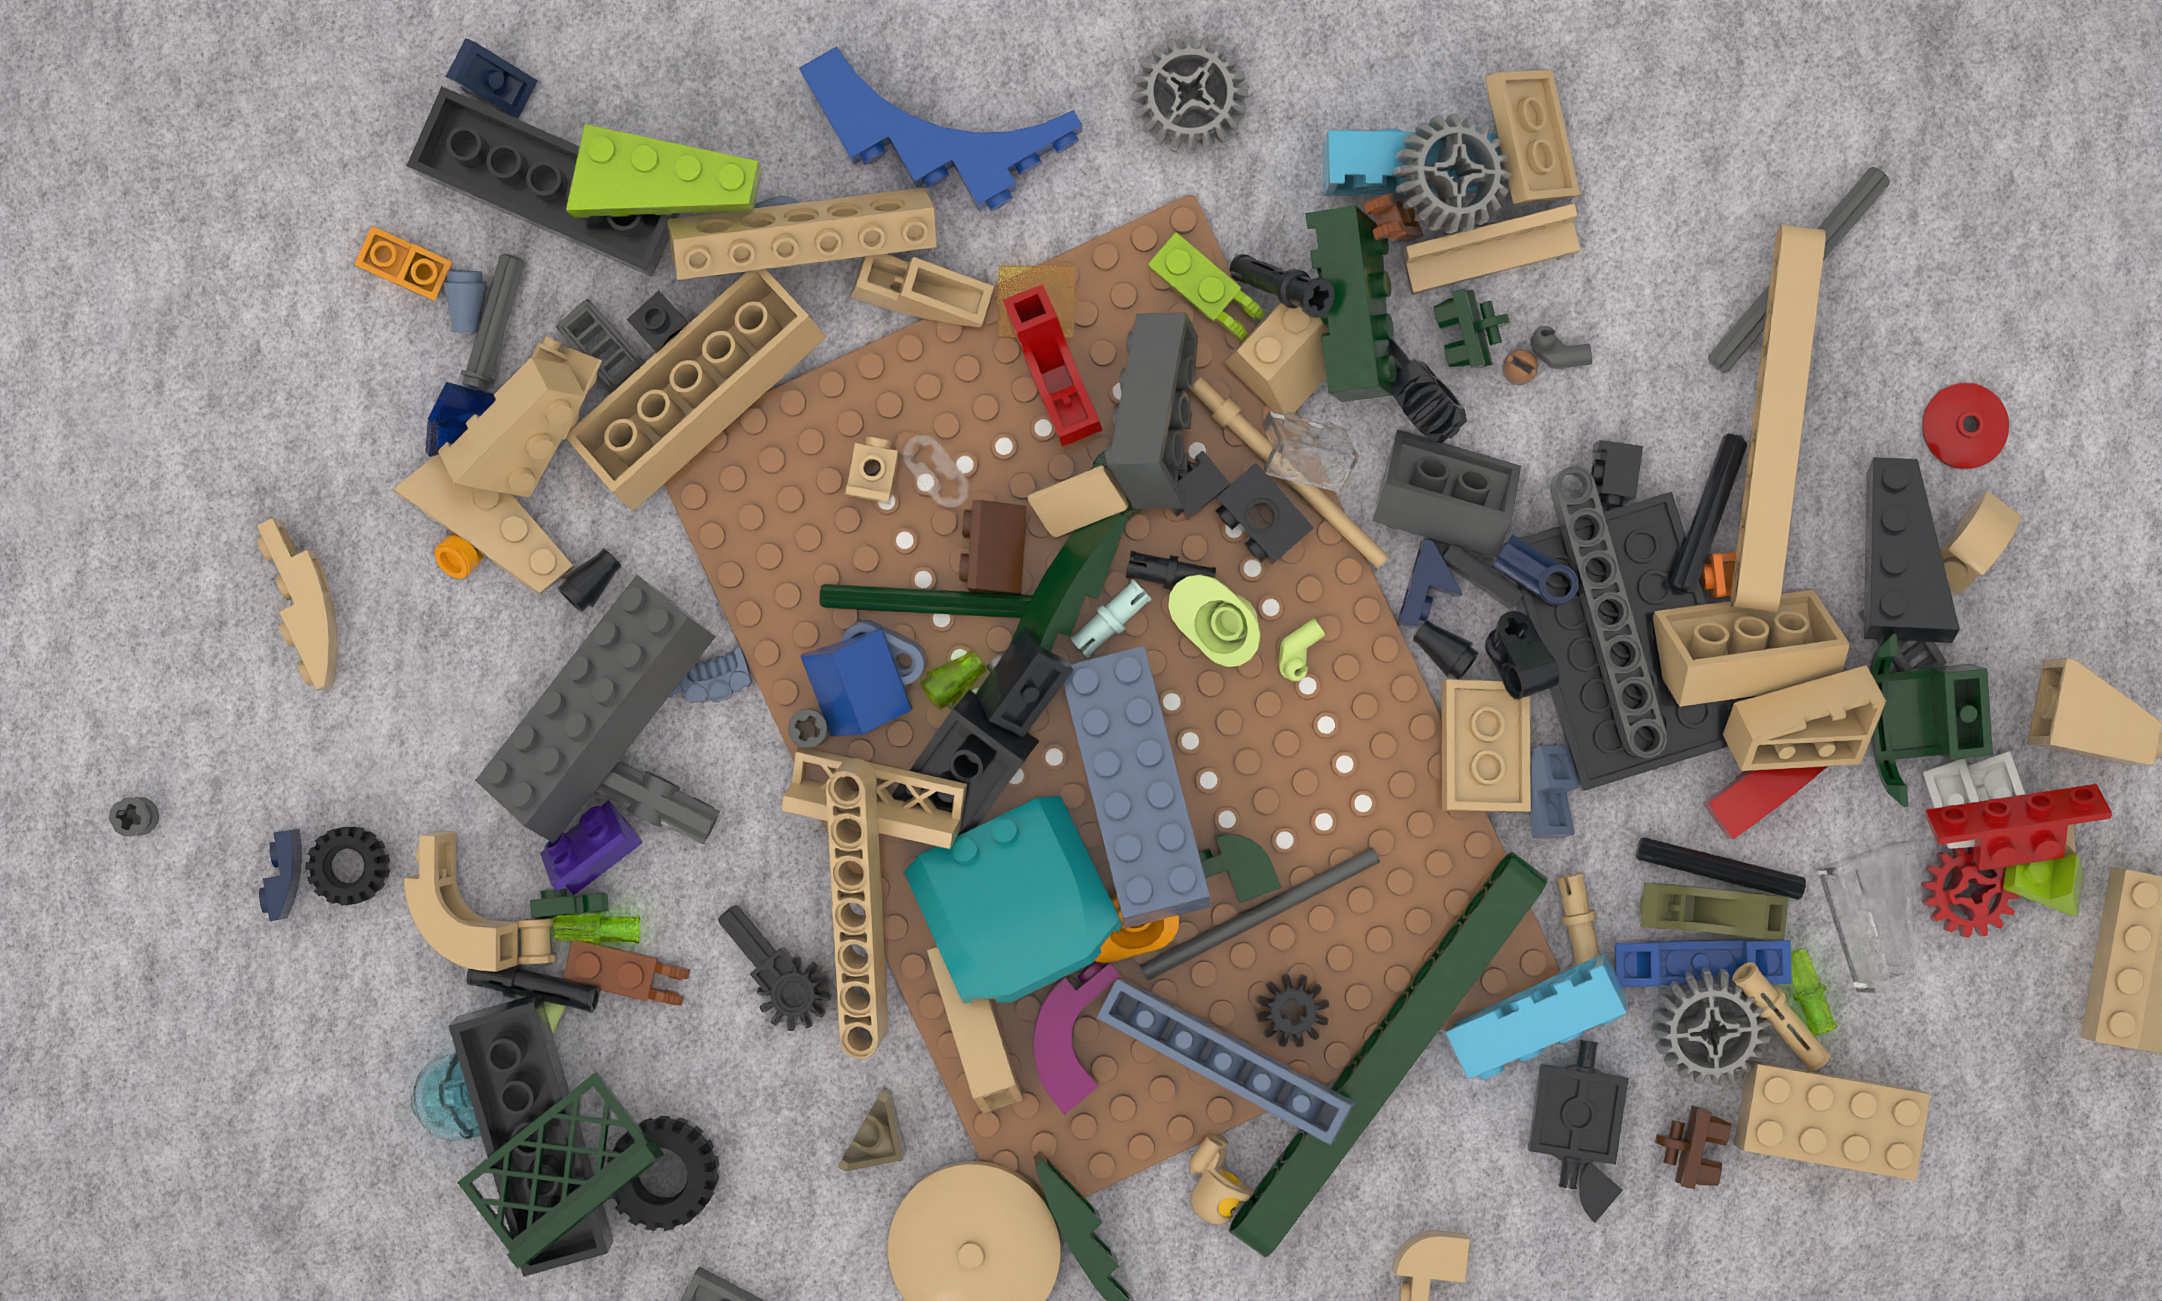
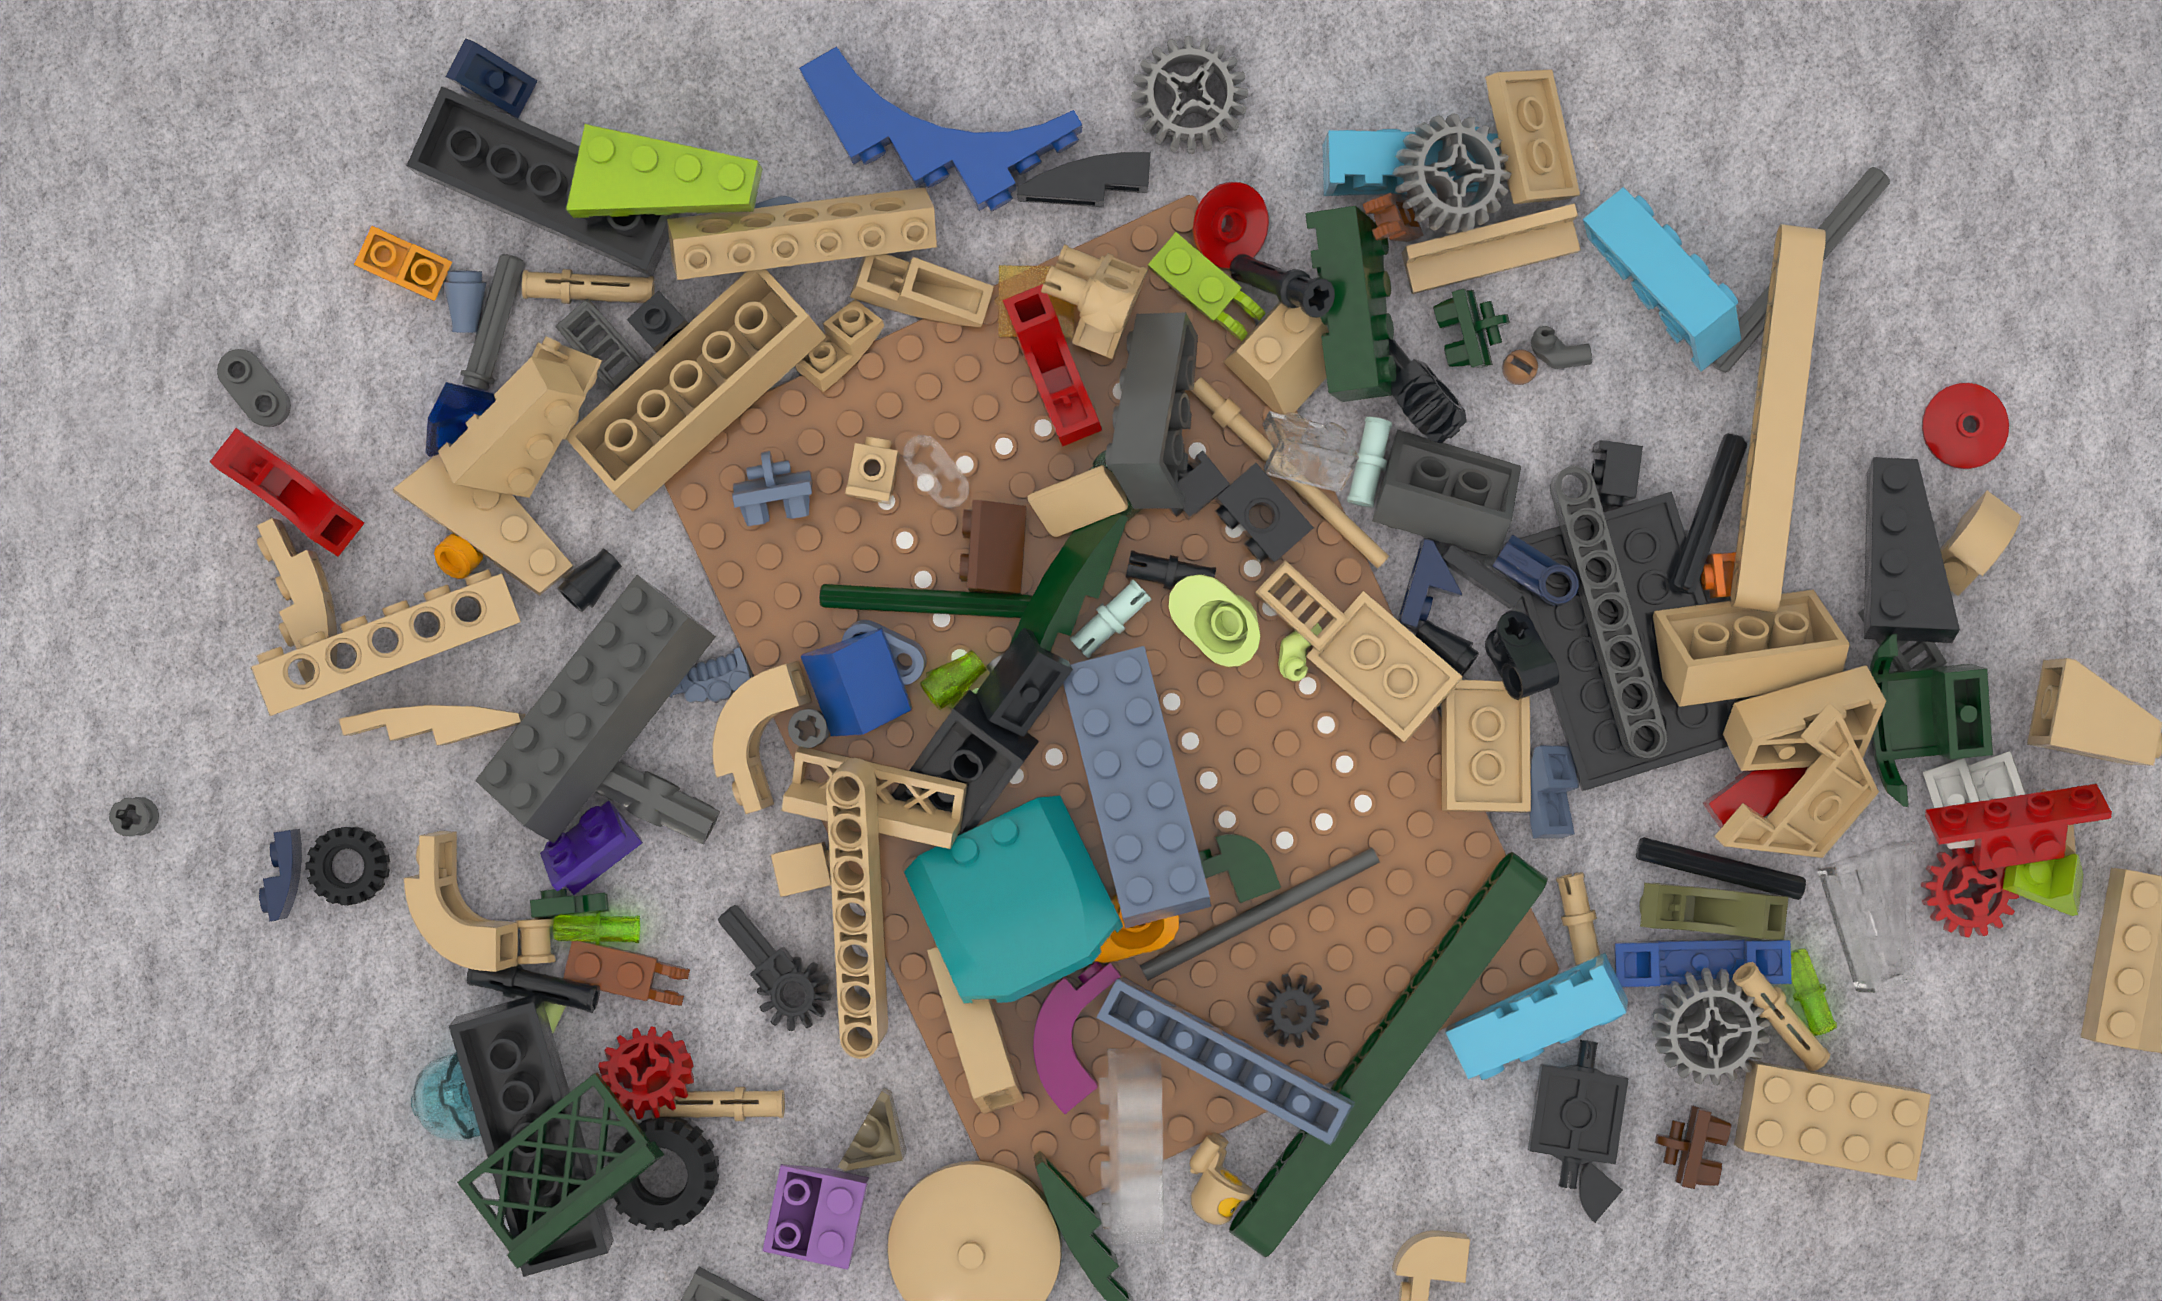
none -> red arch [209,427,365,557]
none -> dark grey plate [217,349,291,427]
none -> tan brick [251,569,521,716]
none -> tan slope [339,705,526,746]
none -> tan pin [522,269,655,304]
none -> red gear [598,1026,694,1120]
none -> tan pin [652,1087,785,1121]
none -> tan arch [713,661,811,814]
none -> sand blue hips [732,451,813,526]
none -> medium lavender slope [762,1164,869,1270]
none -> tan brick [771,841,831,897]
none -> tan slope [795,299,884,392]
none -> black slope [1017,152,1151,208]
none -> tan piece [1041,244,1148,359]
none -> clear wedge [1099,1048,1164,1245]
none -> red dish [1193,181,1269,268]
none -> tan slope [1255,560,1349,652]
none -> tan plate [1306,591,1463,743]
none -> light aqua pin [1347,417,1392,507]
none -> medium azure wedge [1583,187,1741,372]
none -> tan wing [1714,702,1879,858]

